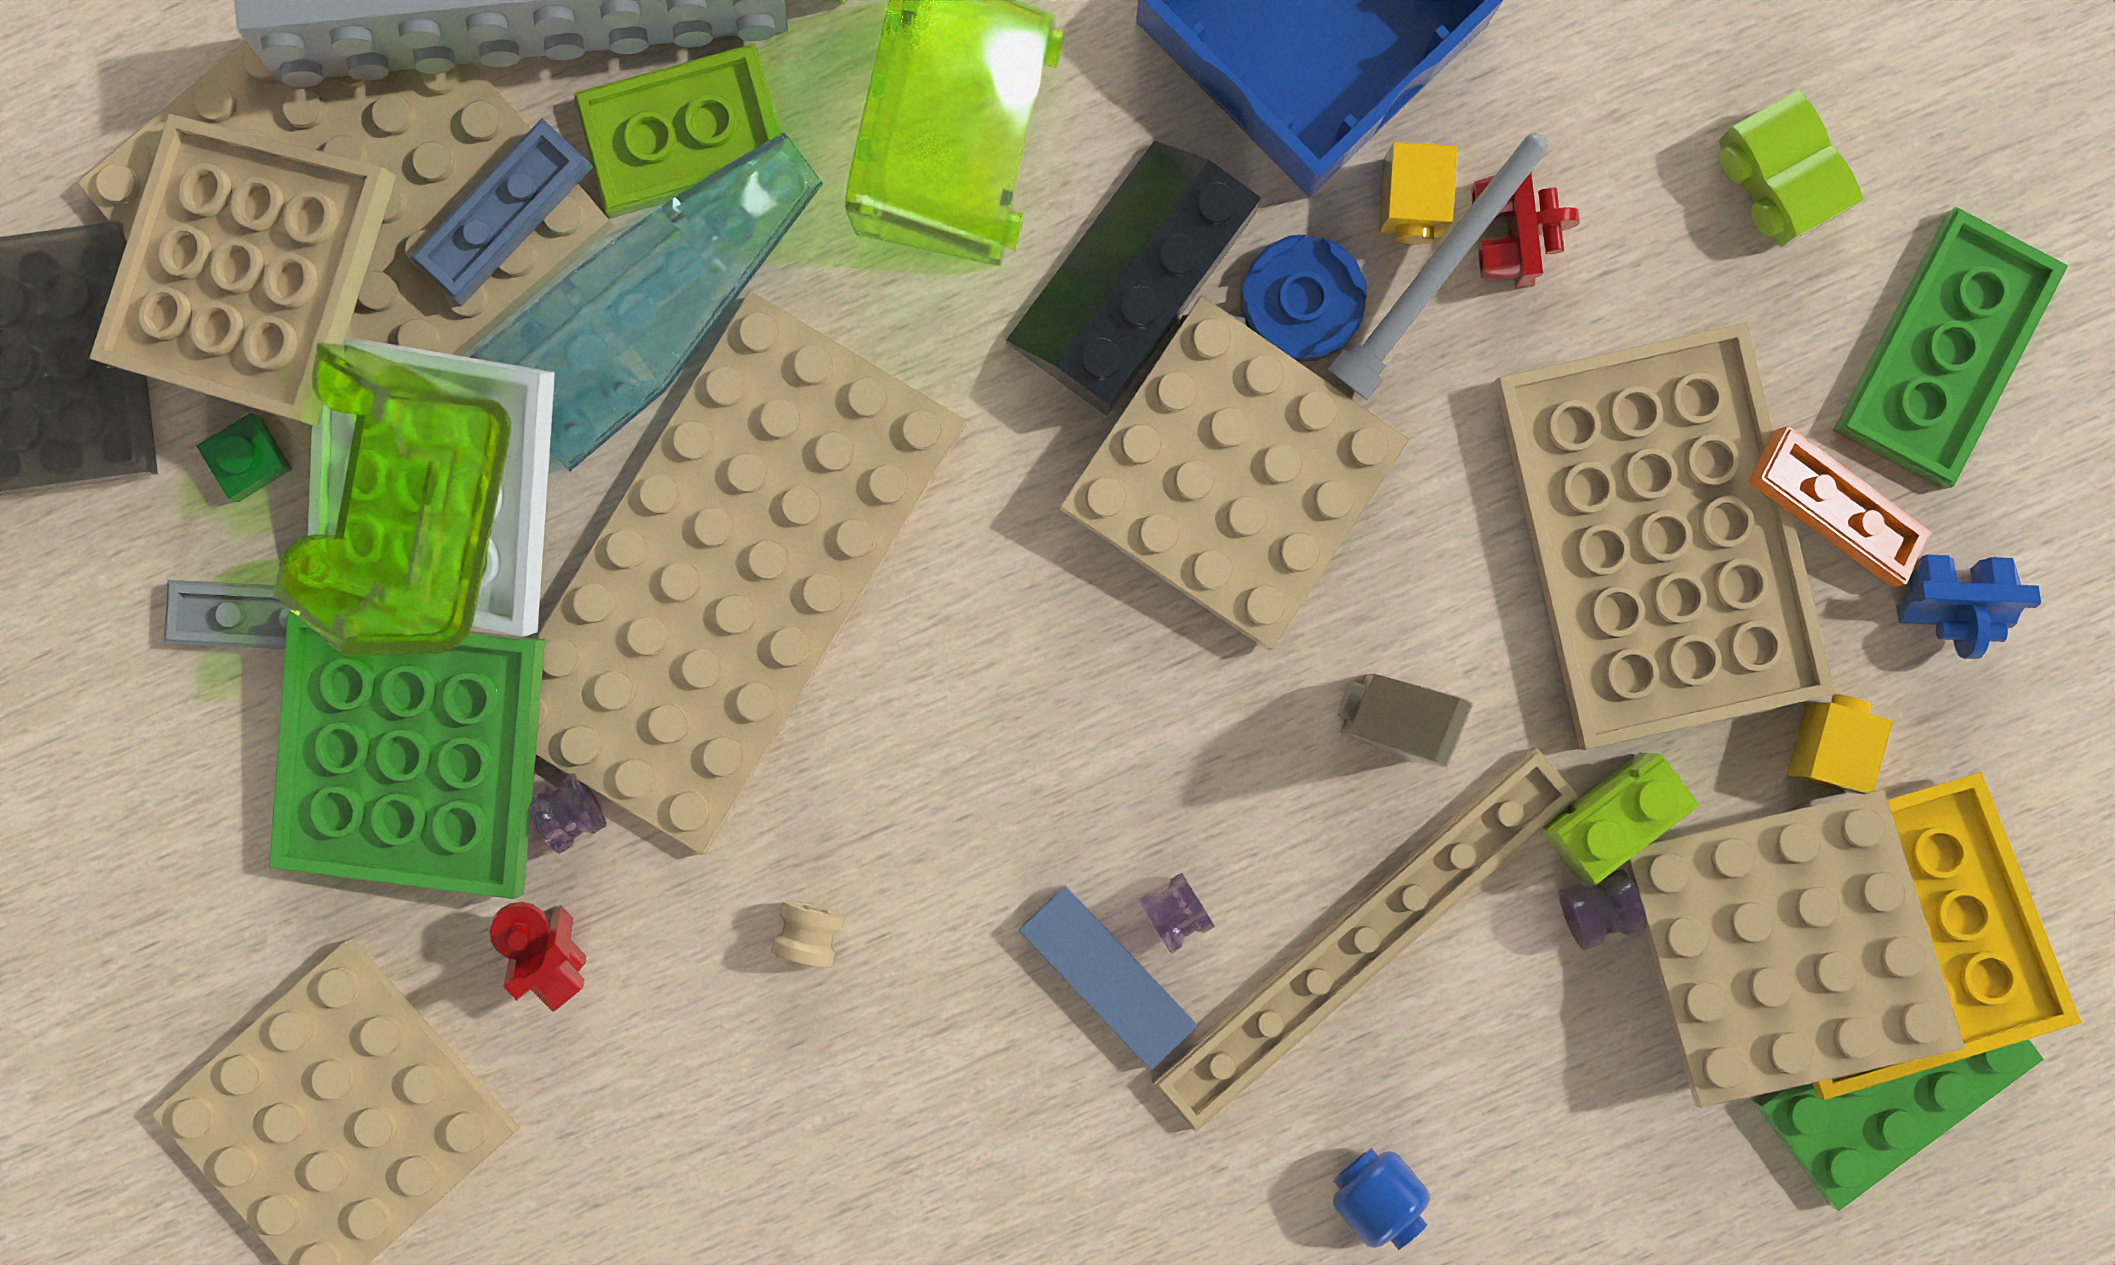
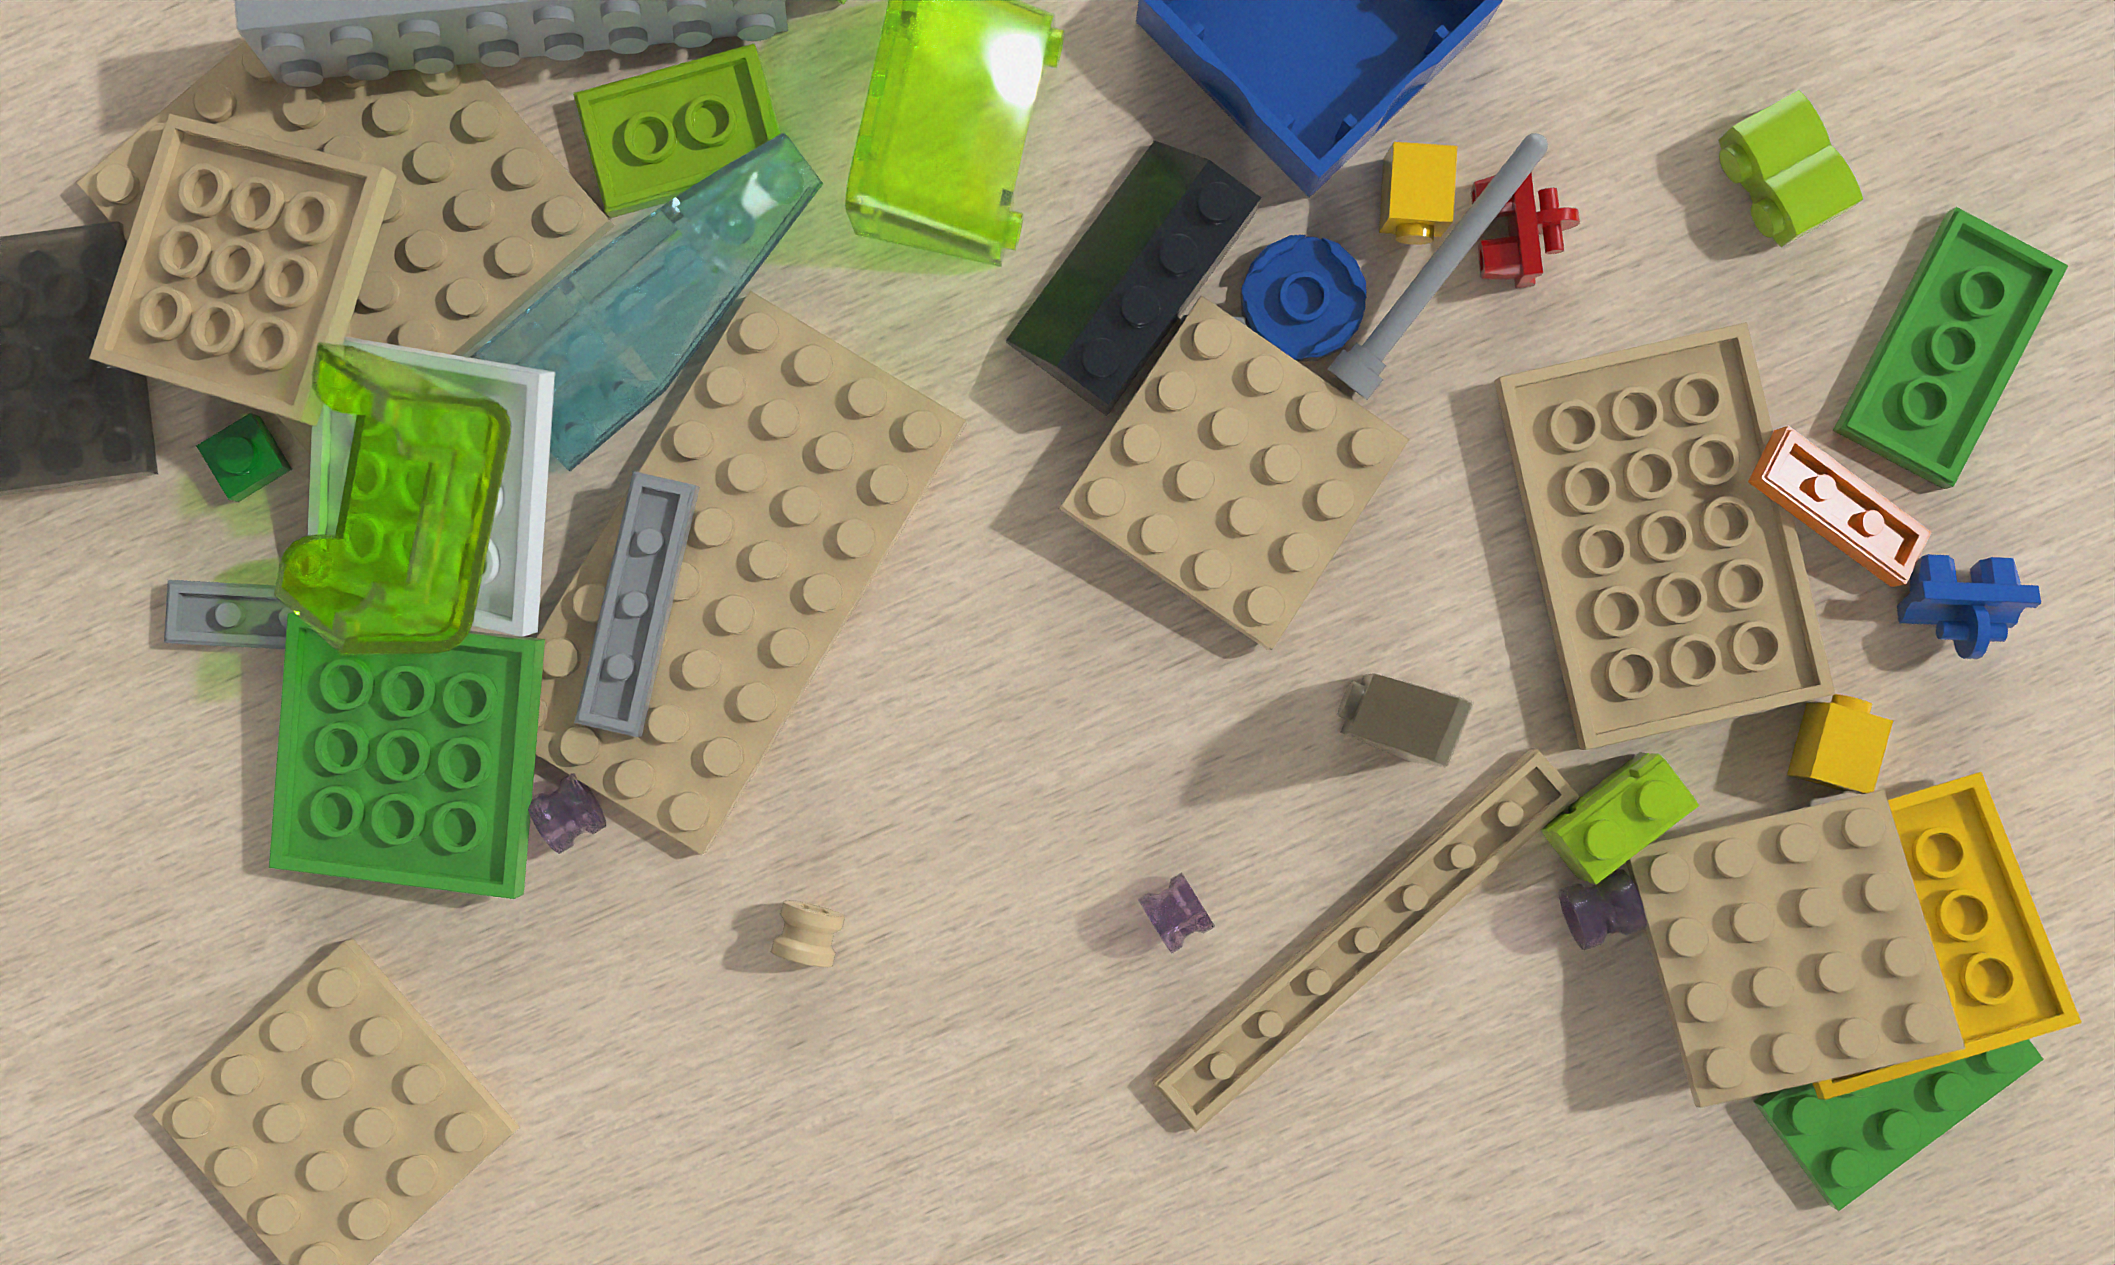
sand blue tile [410,118,593,306] -> none
red hips [489,902,586,1012] -> none
sand blue tile [1019,885,1198,1071] -> none
blue head [1333,1148,1430,1250] -> none
none -> light grey tile [574,471,700,737]

